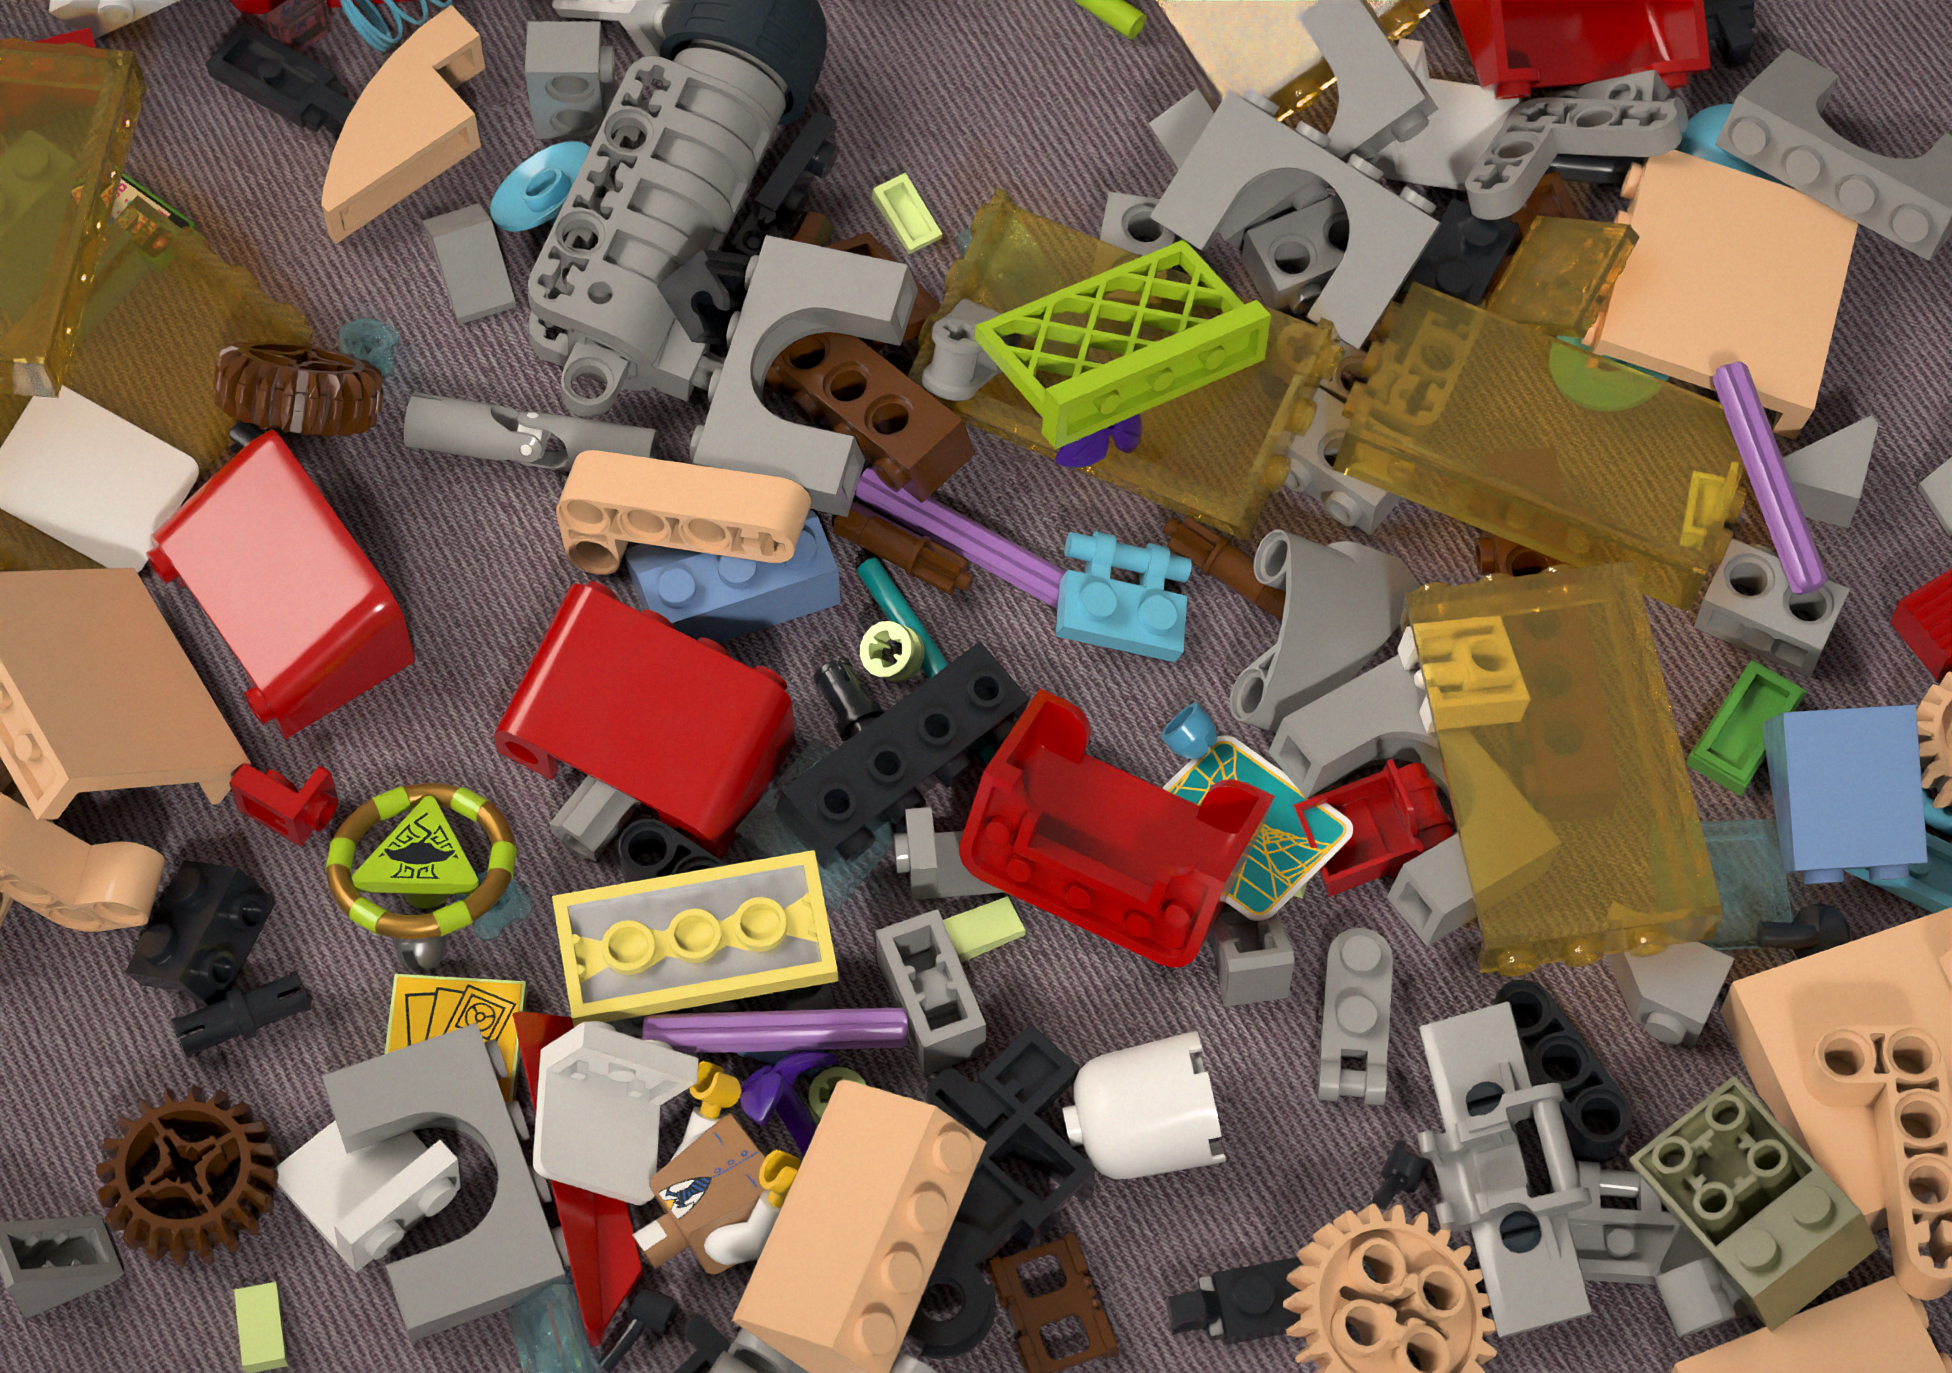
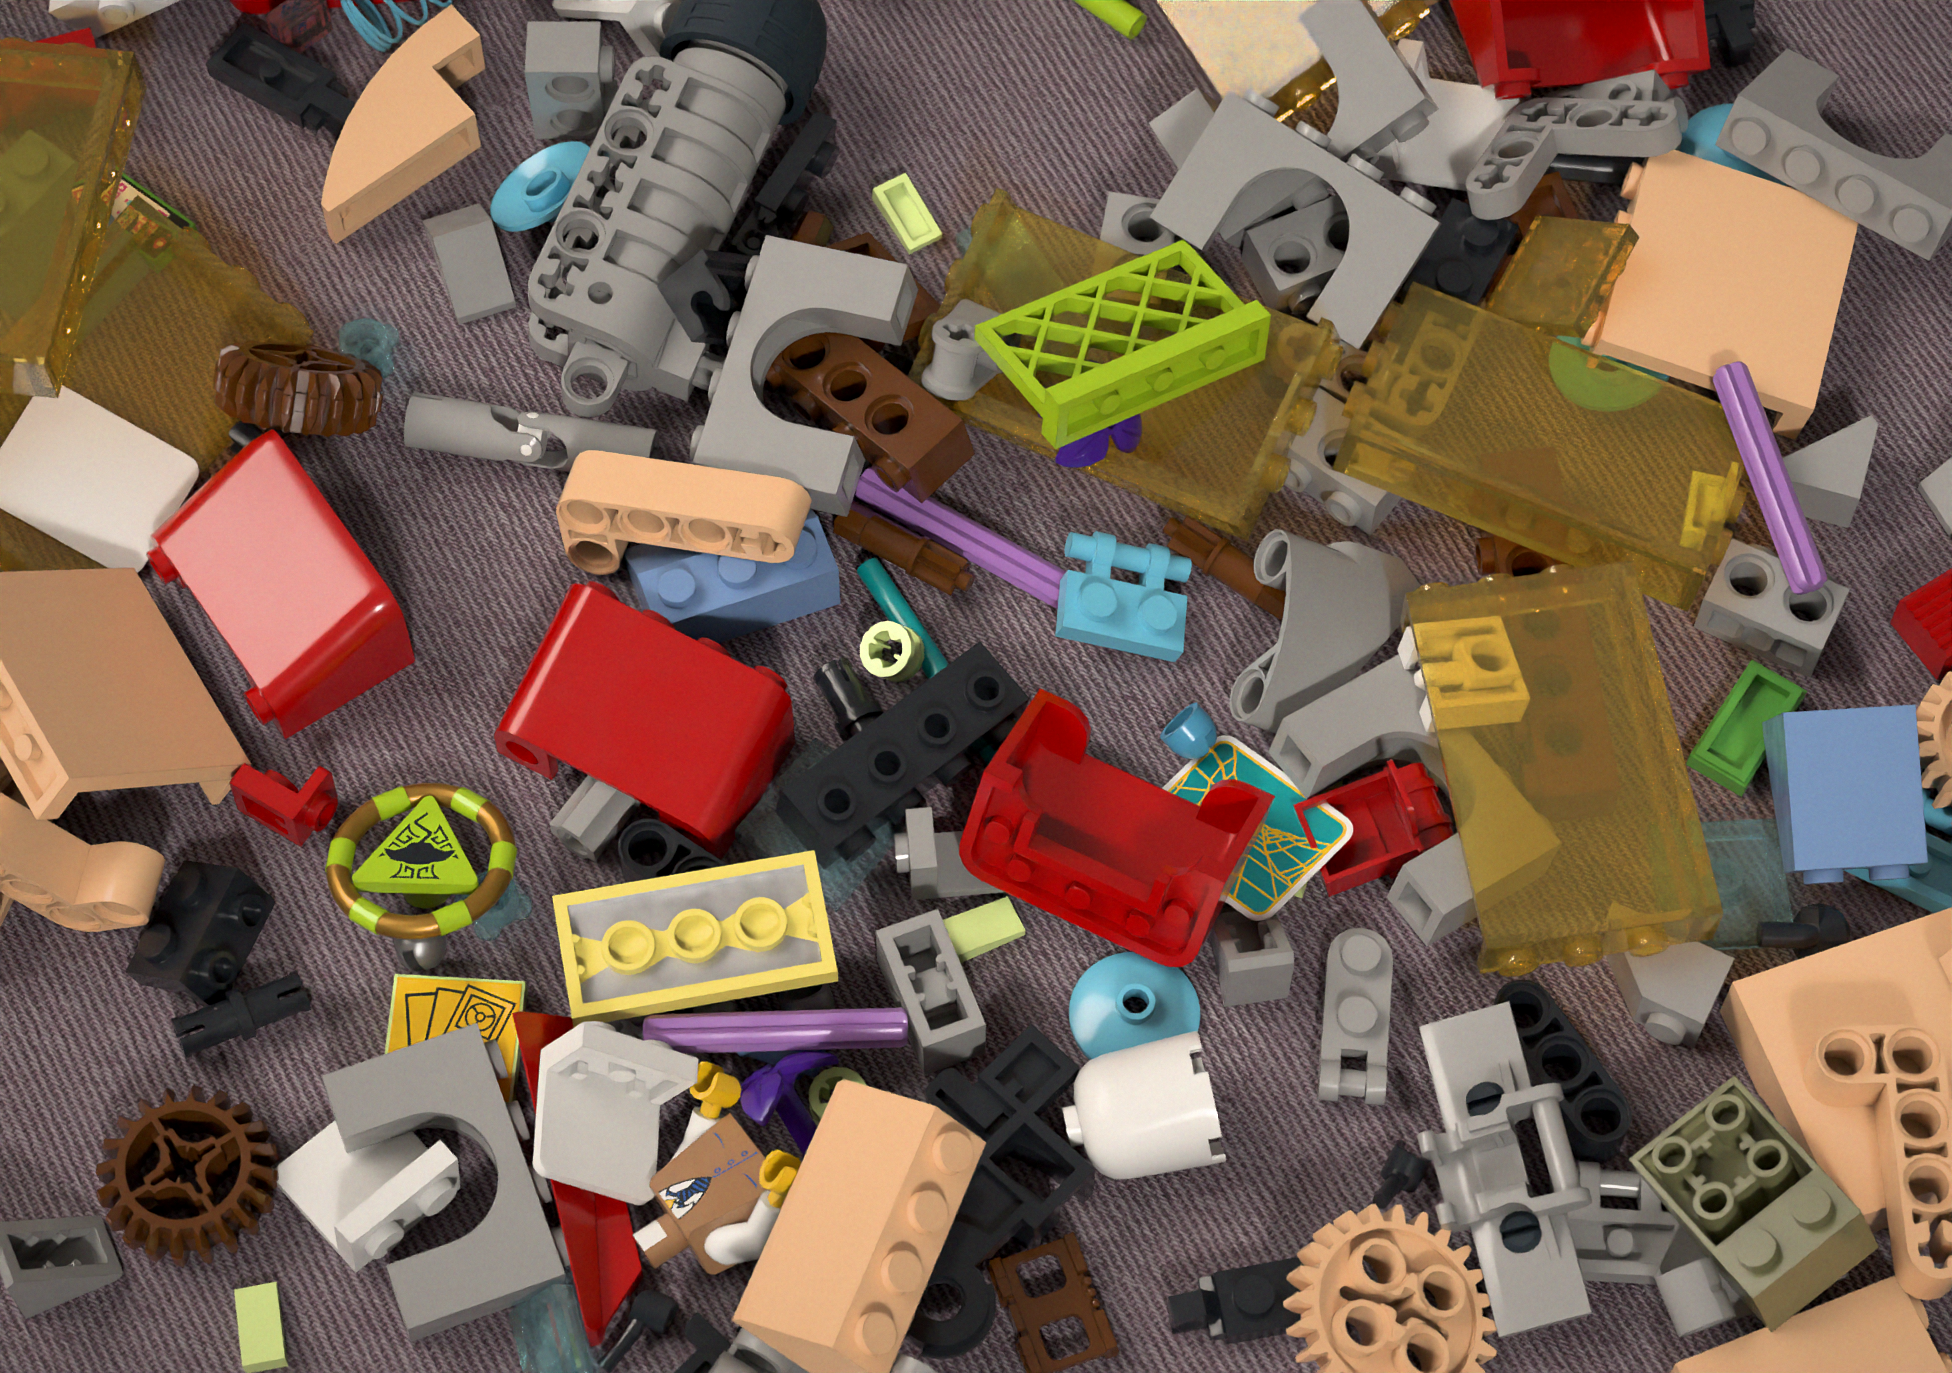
none -> medium azure dish [1069,952,1200,1060]

